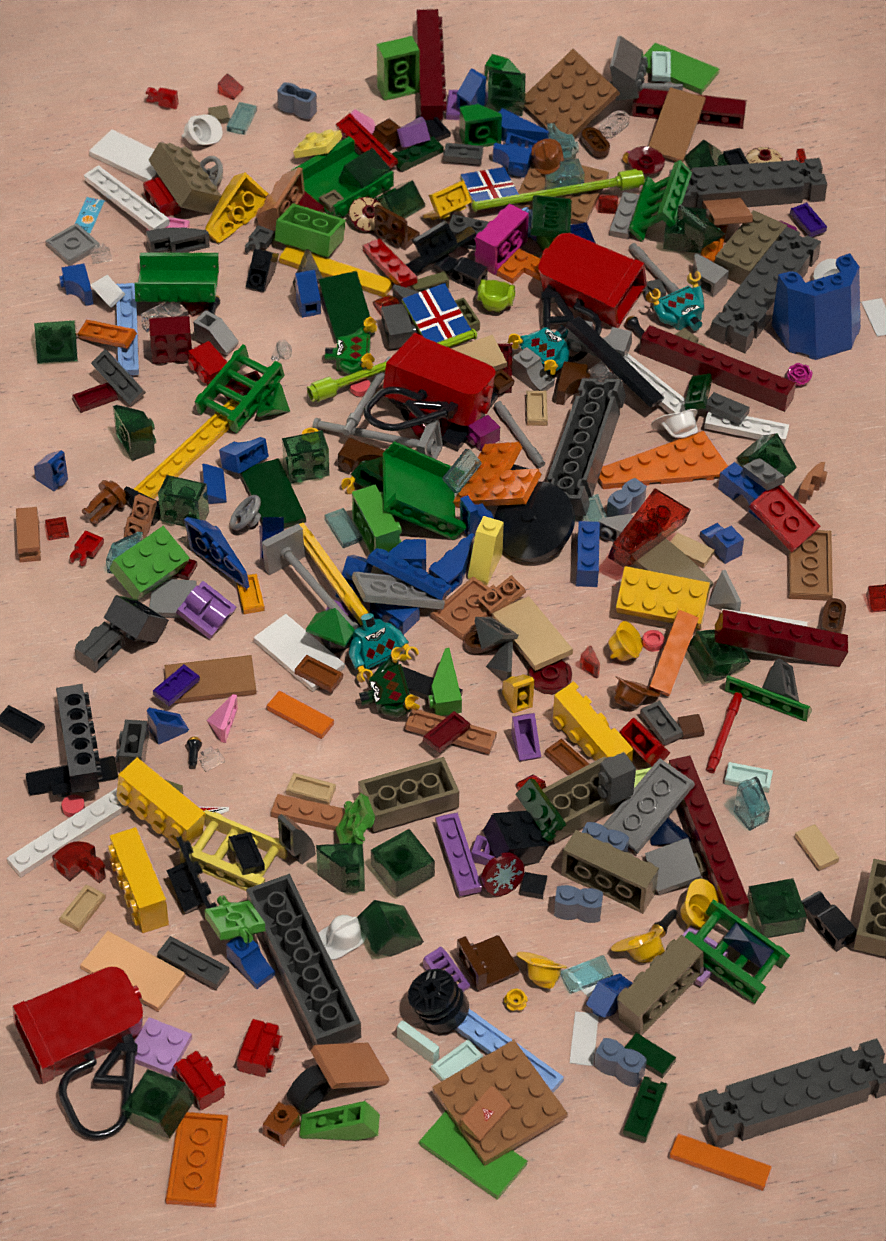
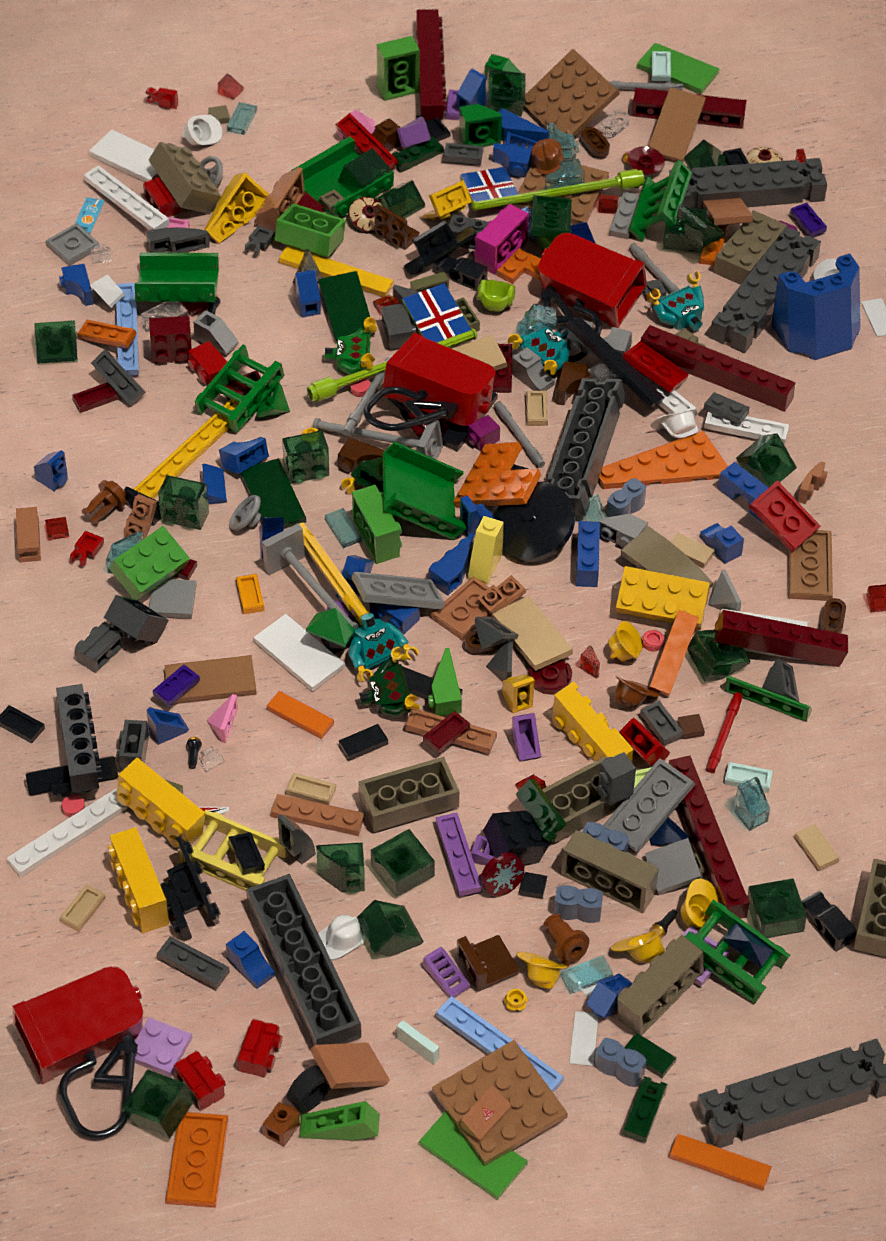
clear red brick [52,841,106,883] -> none
light nougat tile [80,931,186,1012] -> none
clear green slope [113,405,156,461] -> none
medium lavender plate [176,581,237,639] -> none
blue wedge [184,517,249,589] -> none
bright green plate [205,895,265,943] -> none
black slope [246,248,279,292] -> none
clear plate [271,340,292,362] -> none
sand blue brick [277,82,317,119] -> none
light yellow plate [293,129,343,158] -> none
dark orange tile [294,655,343,693] -> none
bright green plate [335,793,375,853] -> none
red plate [363,238,418,288] -> none
blue plate [366,548,452,600] -> none
blue slope [384,539,426,573] -> none
black wheel [408,969,469,1033] -> none
light aqua tile [431,1040,483,1081] -> none
clear light blue tile [442,449,482,493] -> none
reddish brown tile [493,369,514,394] -> none
dark orange tile [545,739,589,775] -> none
clear red wedge [608,488,691,567] -> none
dark grey slope [610,36,648,101] -> none
black piece [625,316,645,338] -> none
dark green tile [684,373,712,411] -> none
light grey slope [693,253,728,298] -> none
dark grey plate [743,458,785,491] -> none
dark pink plate [787,363,812,386] -> none
none -> black hinge [160,880,192,941]
none -> black tile [338,724,388,761]
none -> clear light blue slope [516,304,556,336]
none -> dark orange piece [543,913,590,967]
none -> red tile [622,341,689,393]

